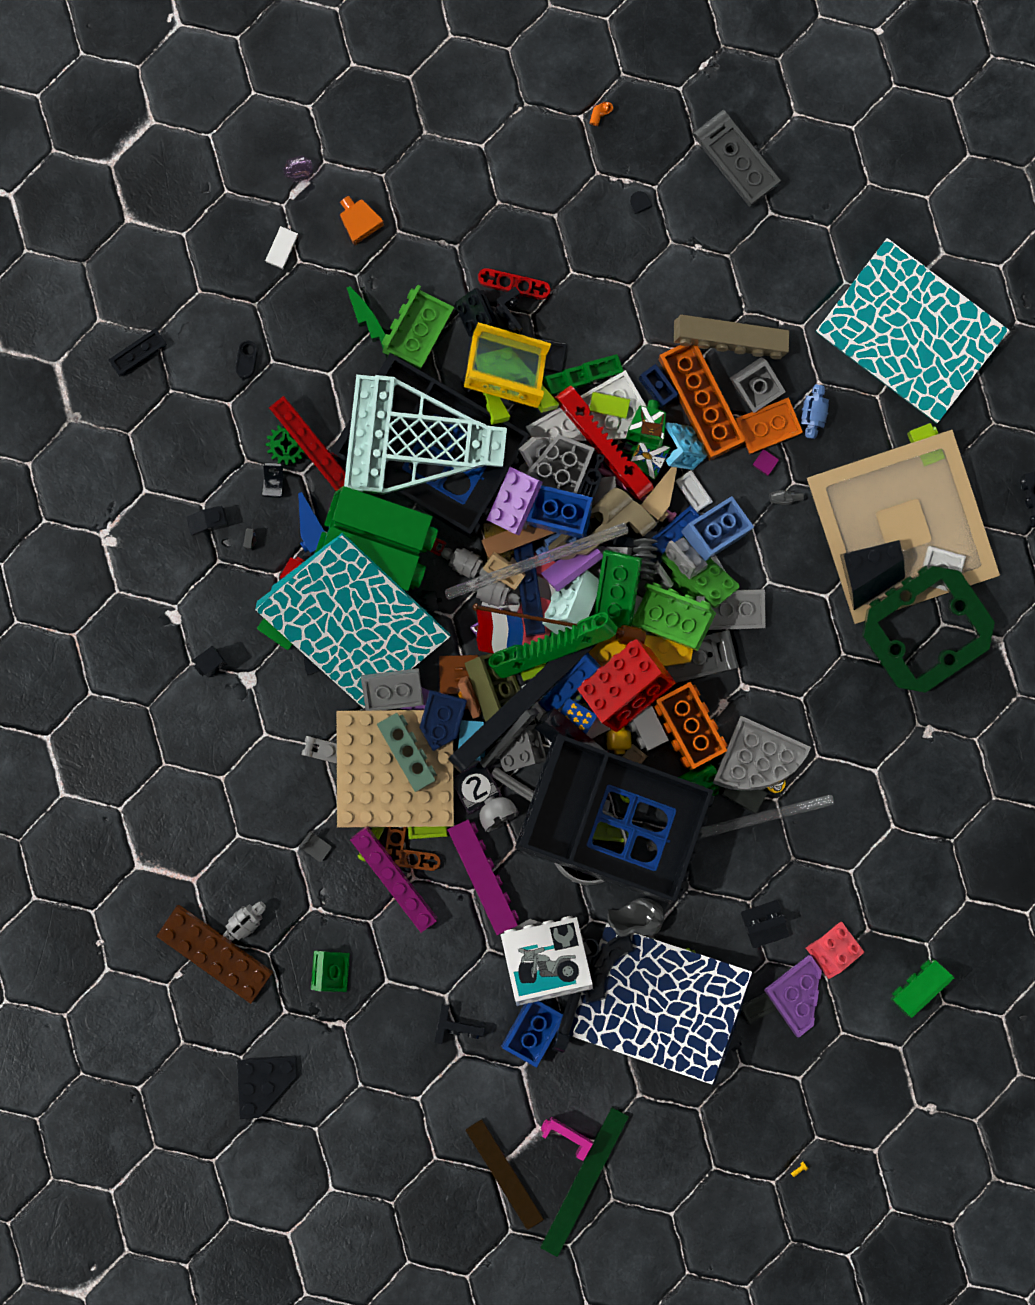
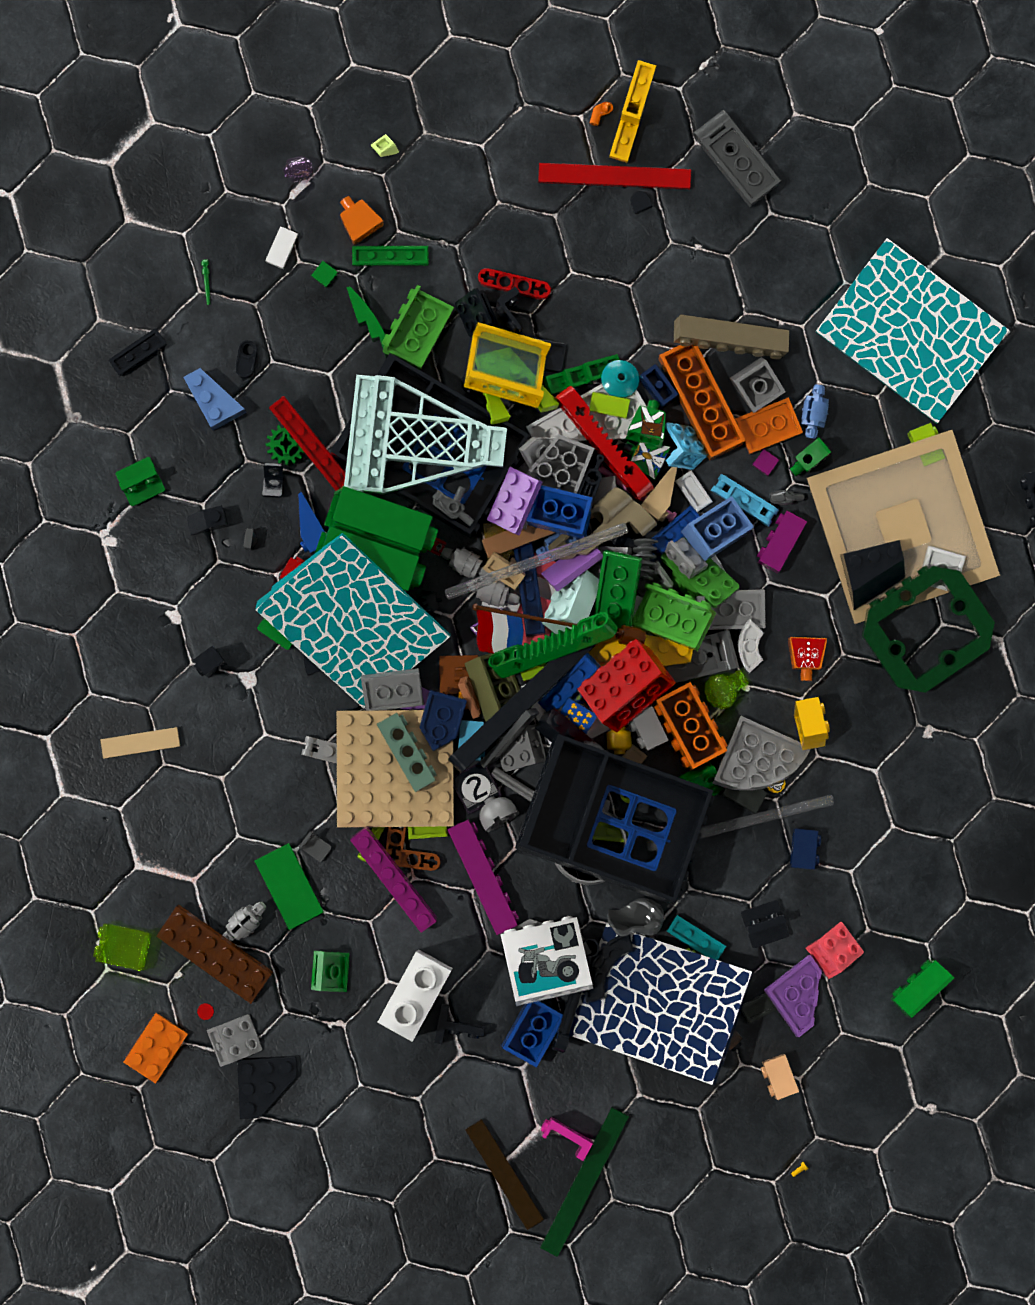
none -> clear neon green panel [93,923,152,971]
none -> tan tile [100,727,180,759]
none -> green bracket [115,457,166,507]
none -> orange plate [123,1013,188,1084]
none -> medium blue wedge [183,368,247,431]
none -> red sticker [197,1003,214,1020]
none -> green piece [201,259,210,305]
none -> light grey bracket [207,1014,262,1067]
none -> green tile [255,843,324,930]
none -> green tile [311,261,338,288]
none -> green tile [352,246,429,266]
none -> yellowish green slope [371,134,399,157]
none -> white brick [377,950,453,1042]
none -> dark grey piece [432,486,475,526]
none -> red tile [538,163,691,190]
none -> teal dish [601,360,639,398]
none -> yellow bracket [609,60,656,163]
none -> teal plate [667,915,726,960]
none -> clear neon green animal [704,669,749,709]
none -> medium azure plate [711,474,779,527]
none -> white tile [738,619,764,673]
none -> magenta brick [757,511,807,574]
none -> light nougat brick [760,1054,799,1100]
none -> red torso [788,637,827,681]
none -> green torso [789,438,831,476]
none -> dark blue brick [790,829,821,870]
none -> yellow brick [794,697,830,750]

